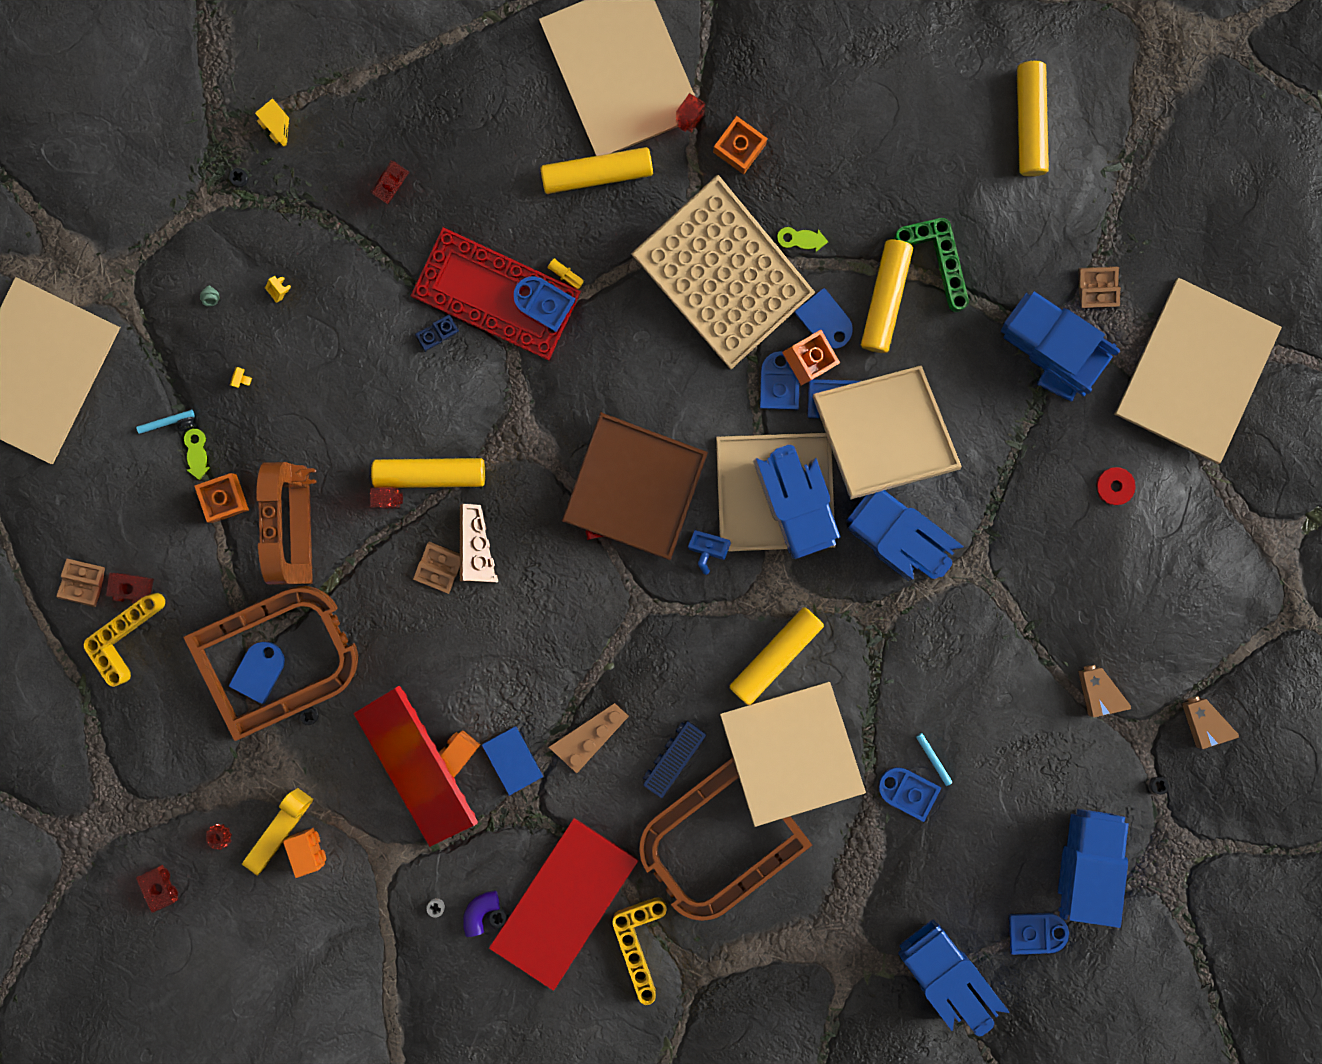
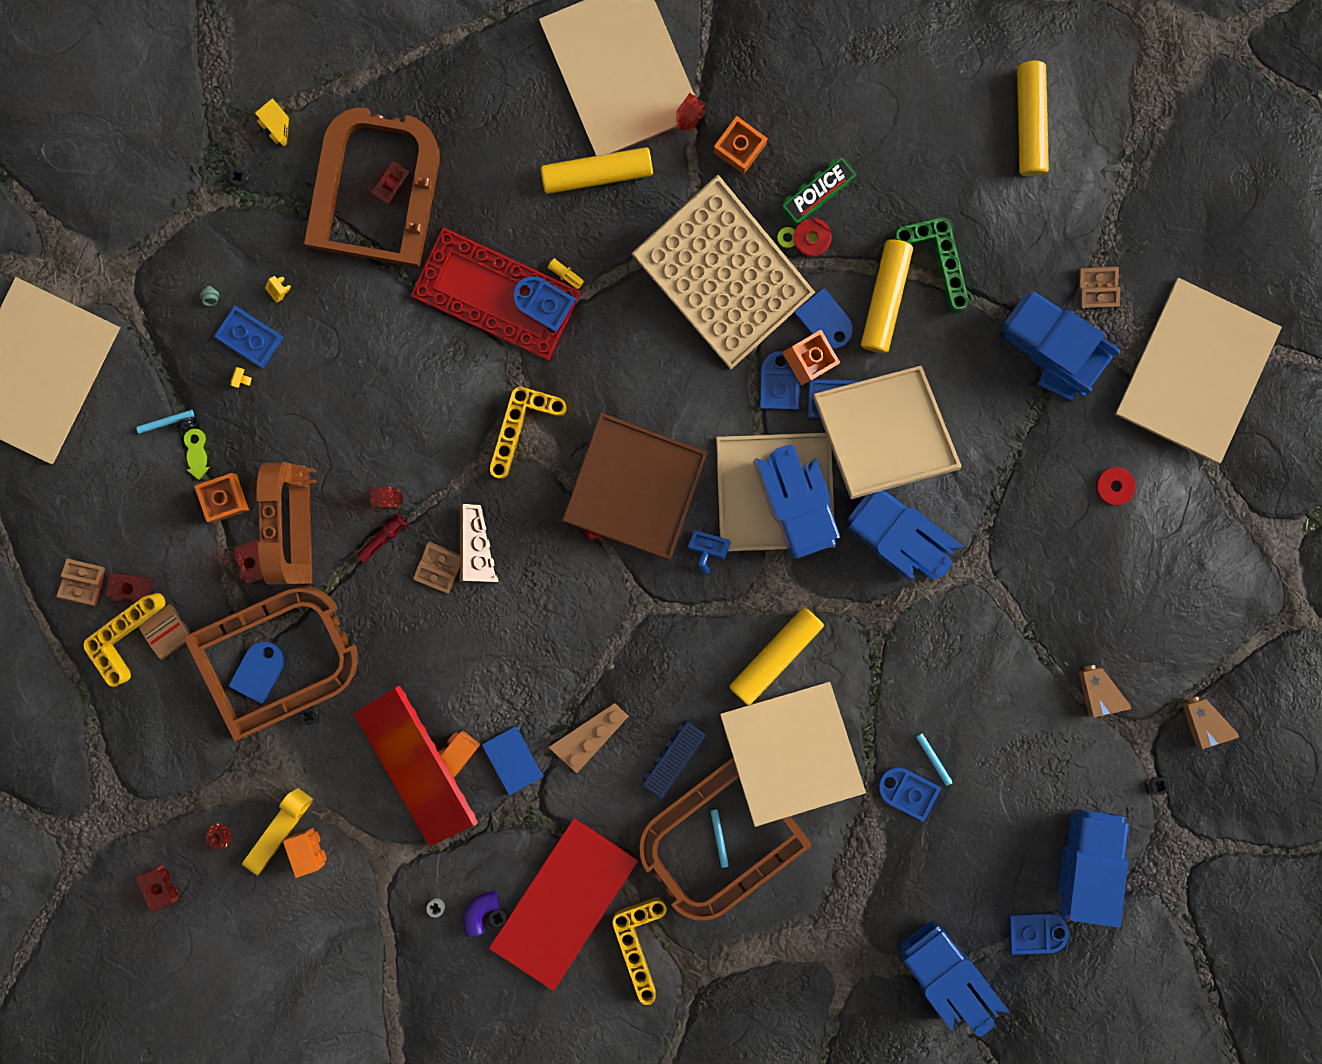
yellow cylinder [371,458,485,488] -> none
dark blue slope [415,315,459,352] -> none
none -> medium nougat slope [138,604,190,660]
none -> blue tile [214,305,284,368]
none -> clear red brick [233,540,264,584]
none -> dark orange door [304,108,440,268]
none -> dark red pin [357,513,408,563]
none -> yellow beam [490,387,567,479]
none -> medium azure bar [710,809,729,868]
none -> brick [781,158,856,227]
none -> red tile [793,218,831,257]

